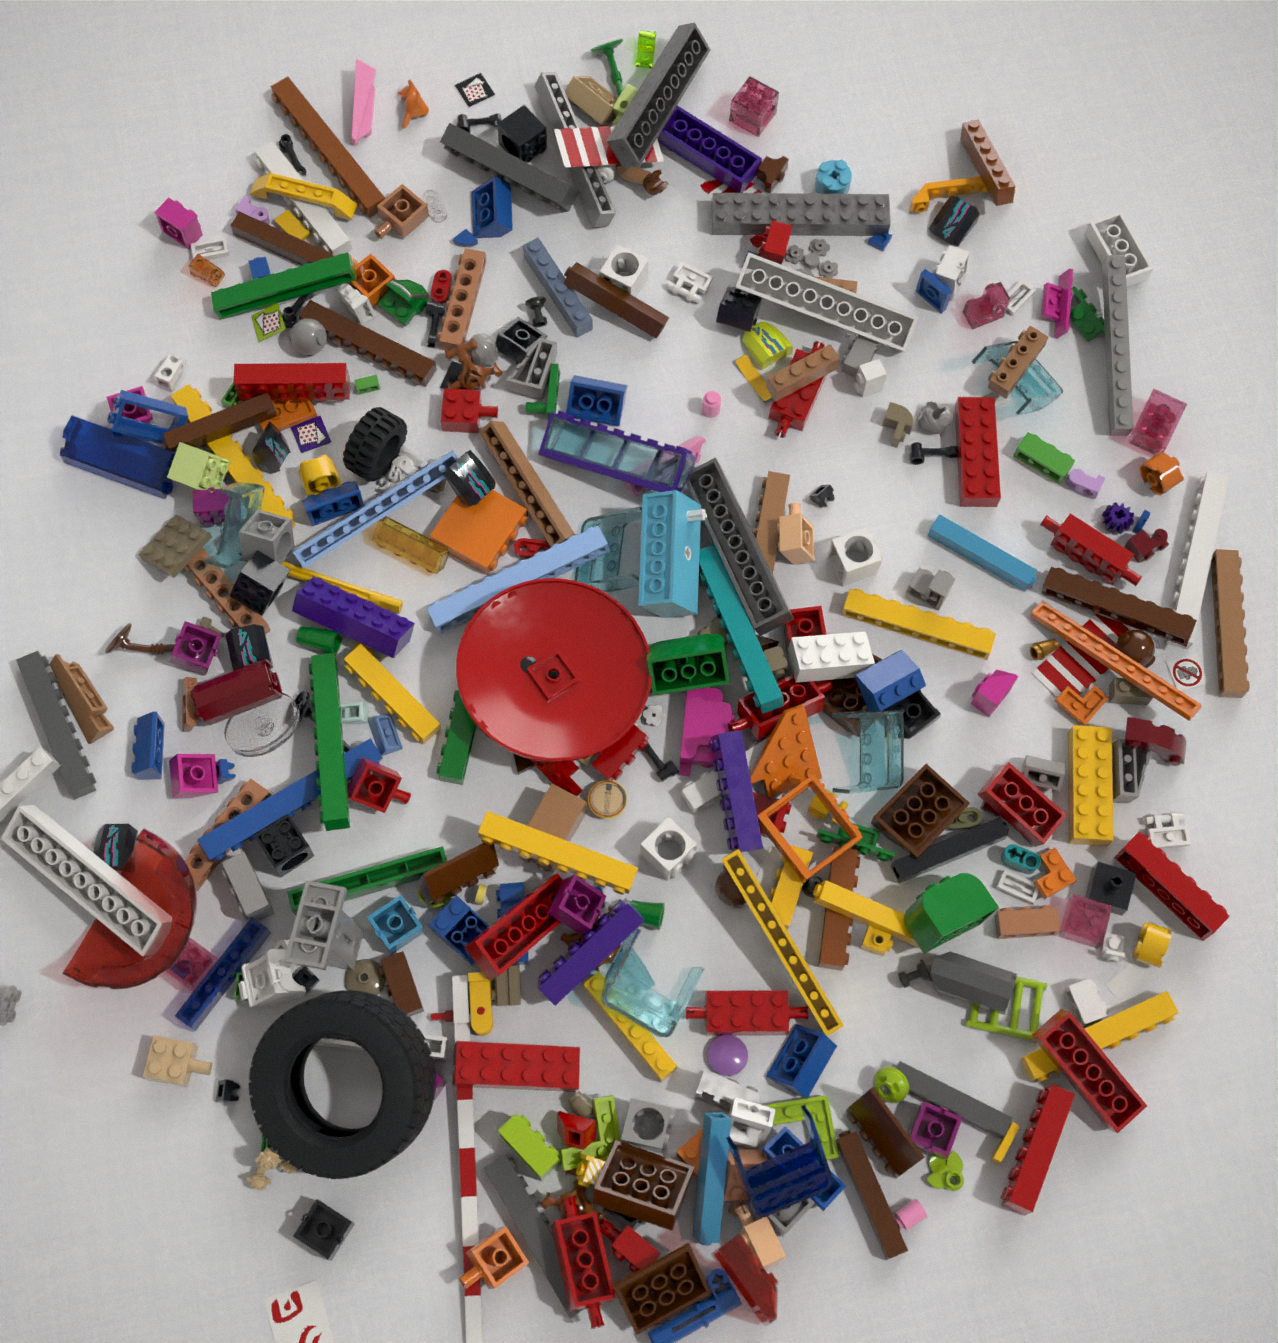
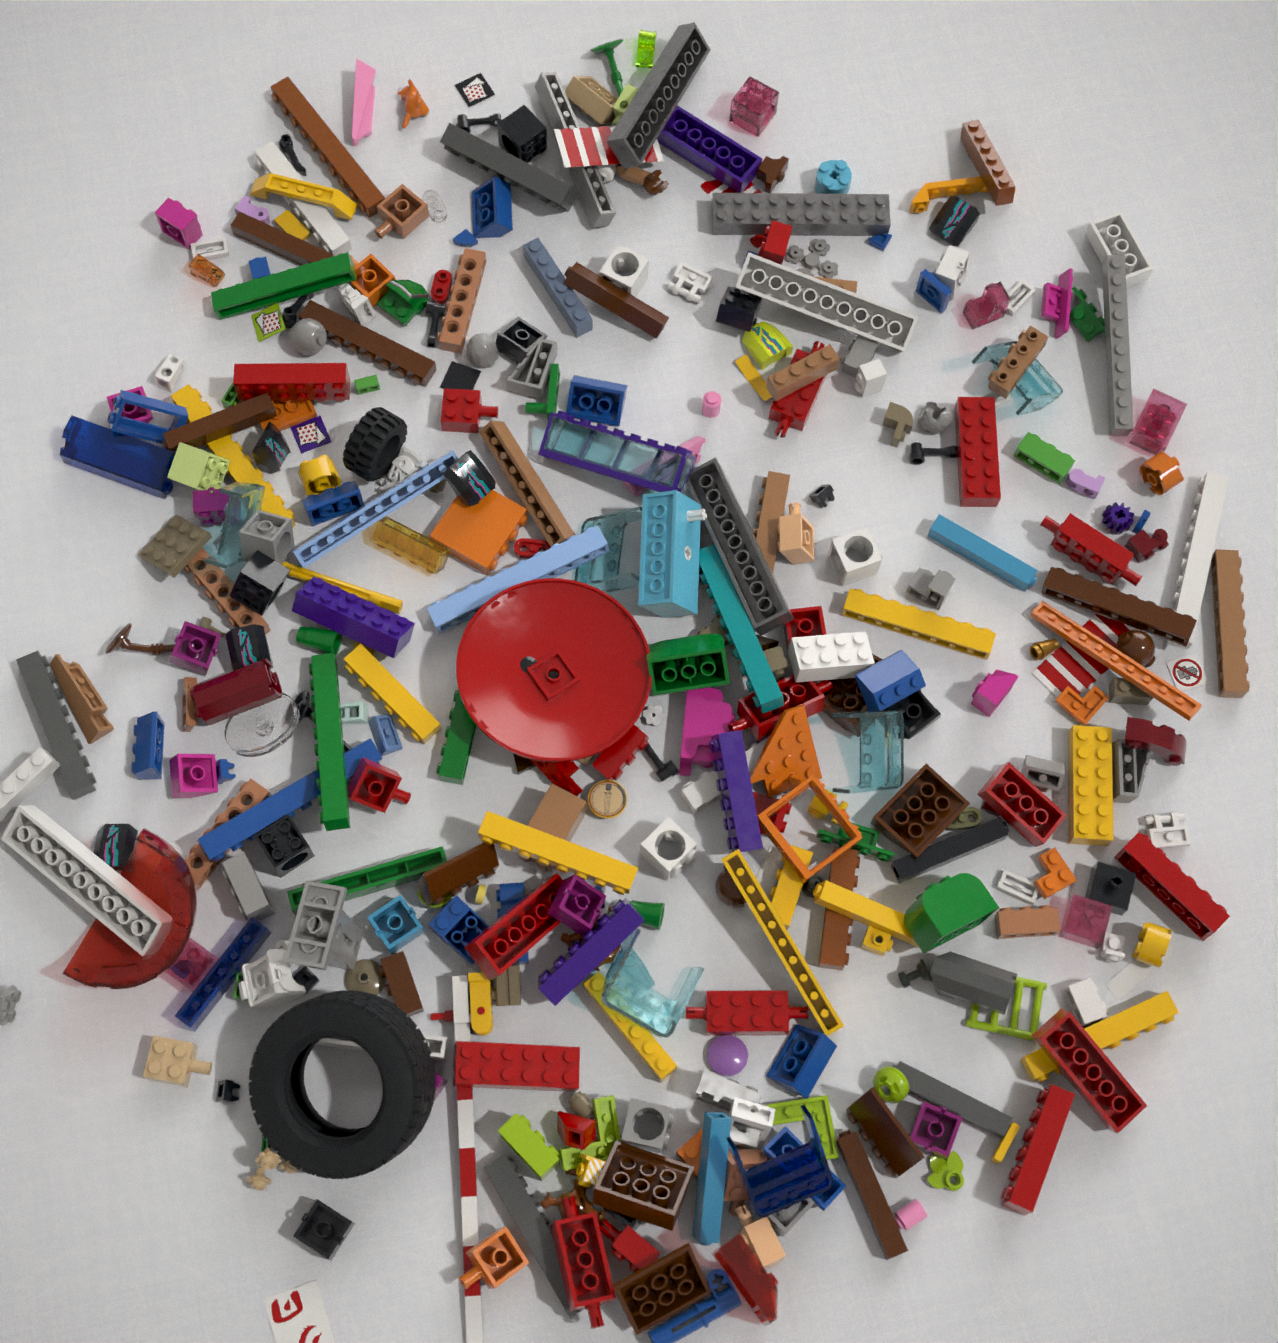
dark orange piece [444,338,503,390] -> none
pearl dark grey piece [525,297,547,327] -> none
teal beam [1001,844,1041,874] -> none

